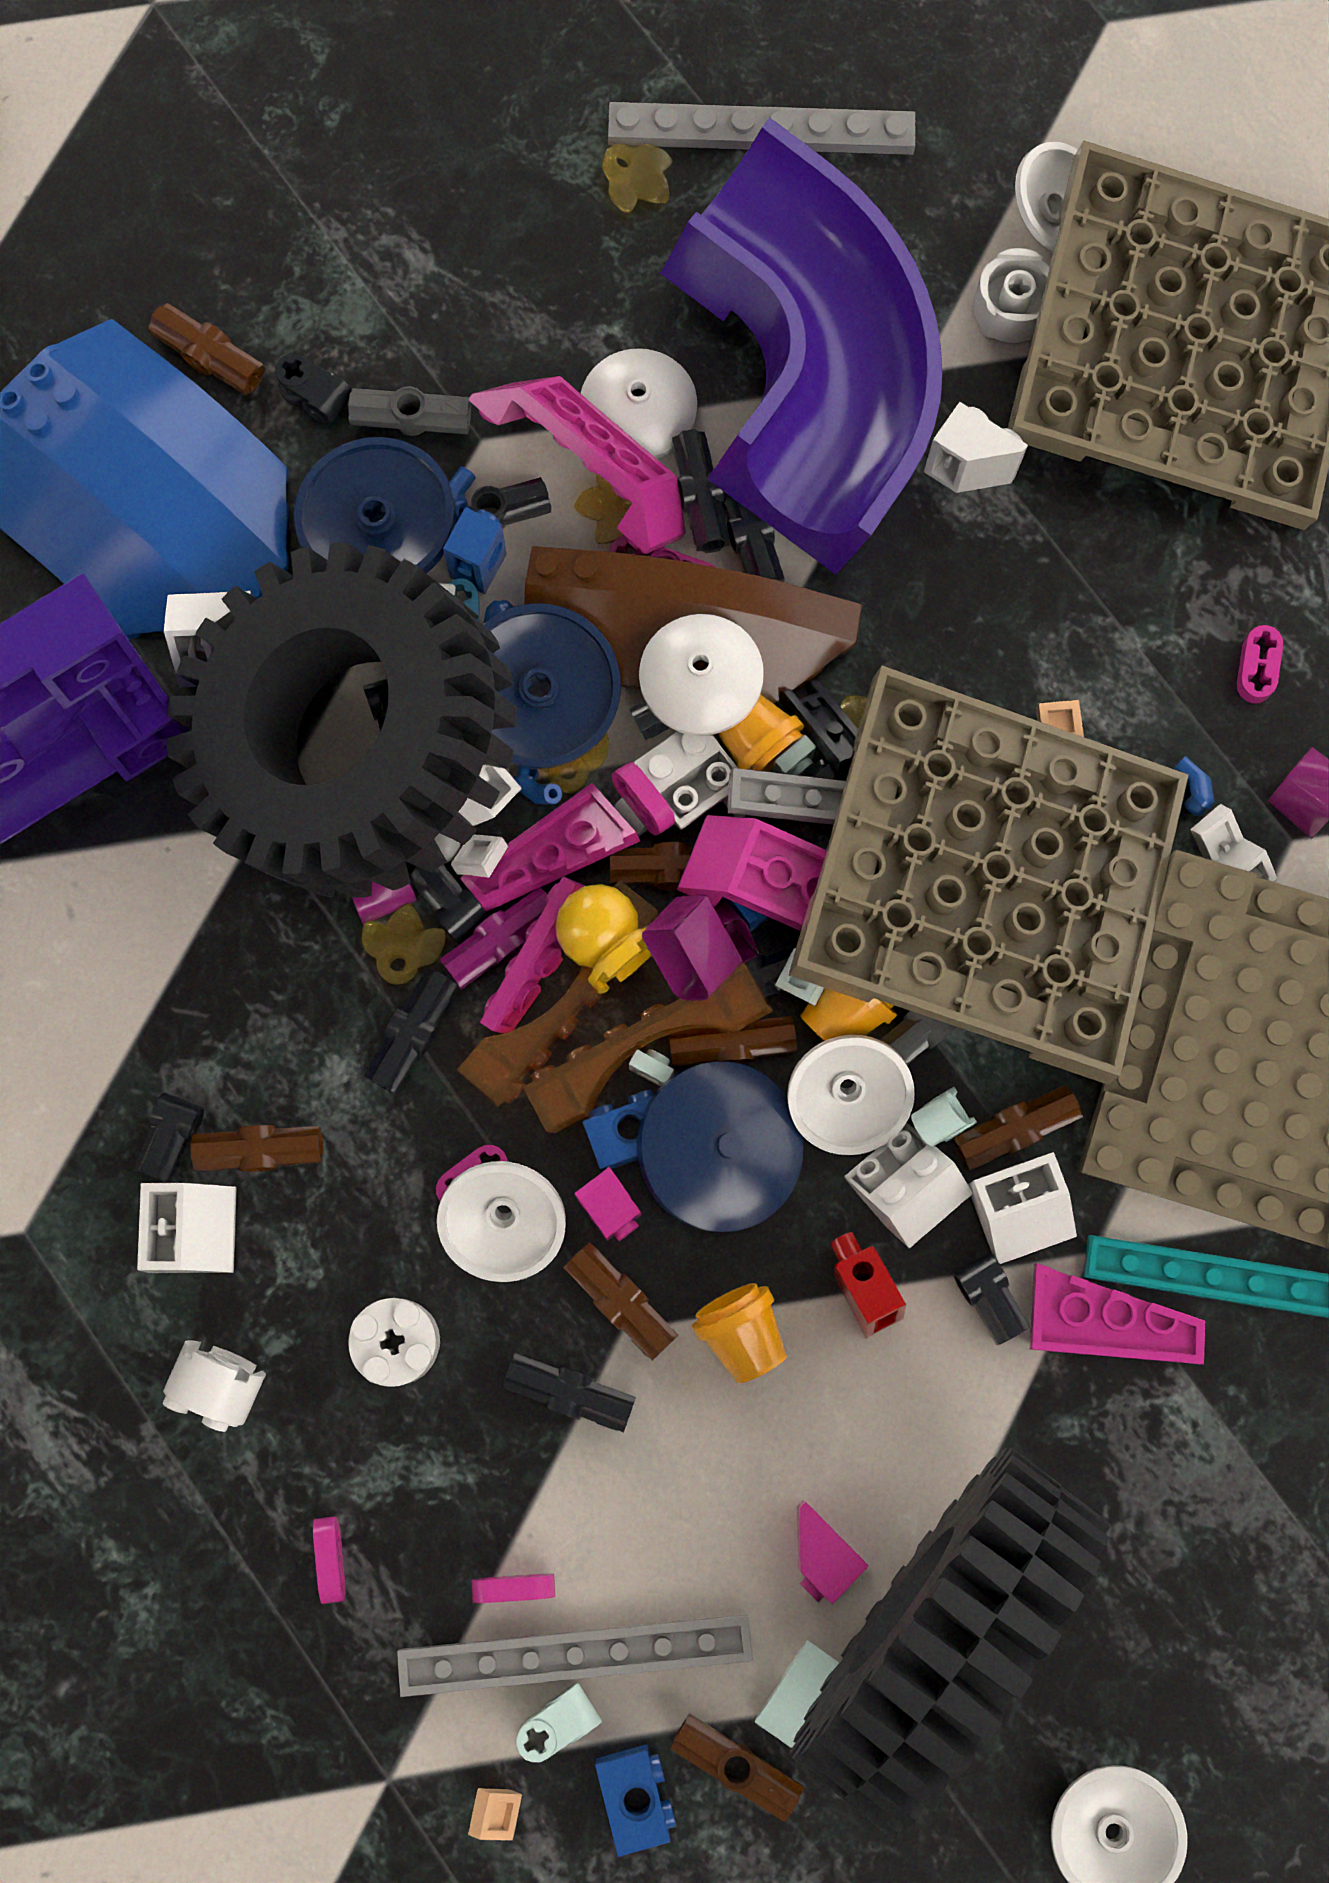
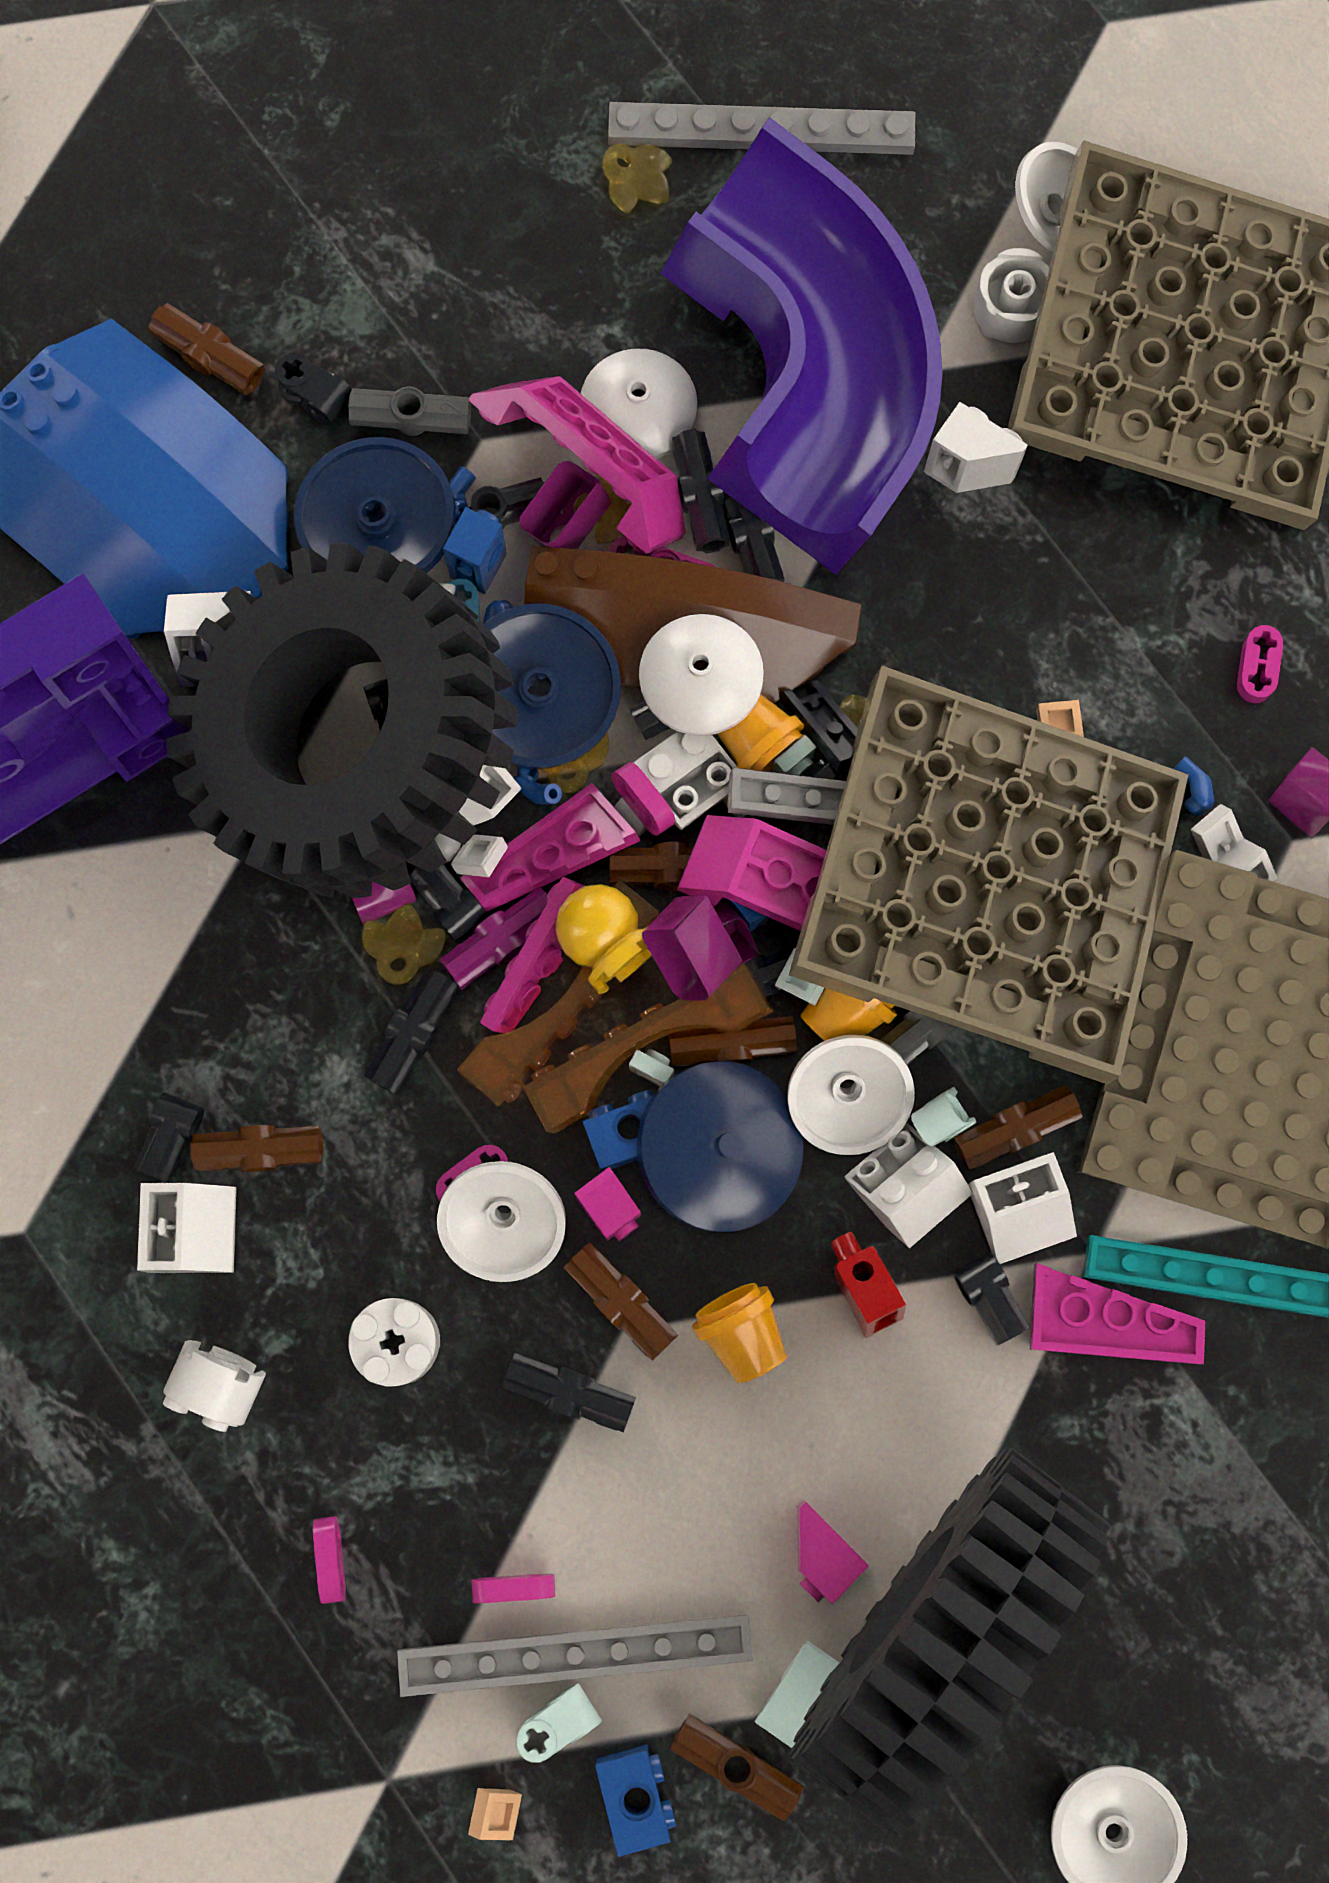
none -> magenta piece [520,461,612,549]

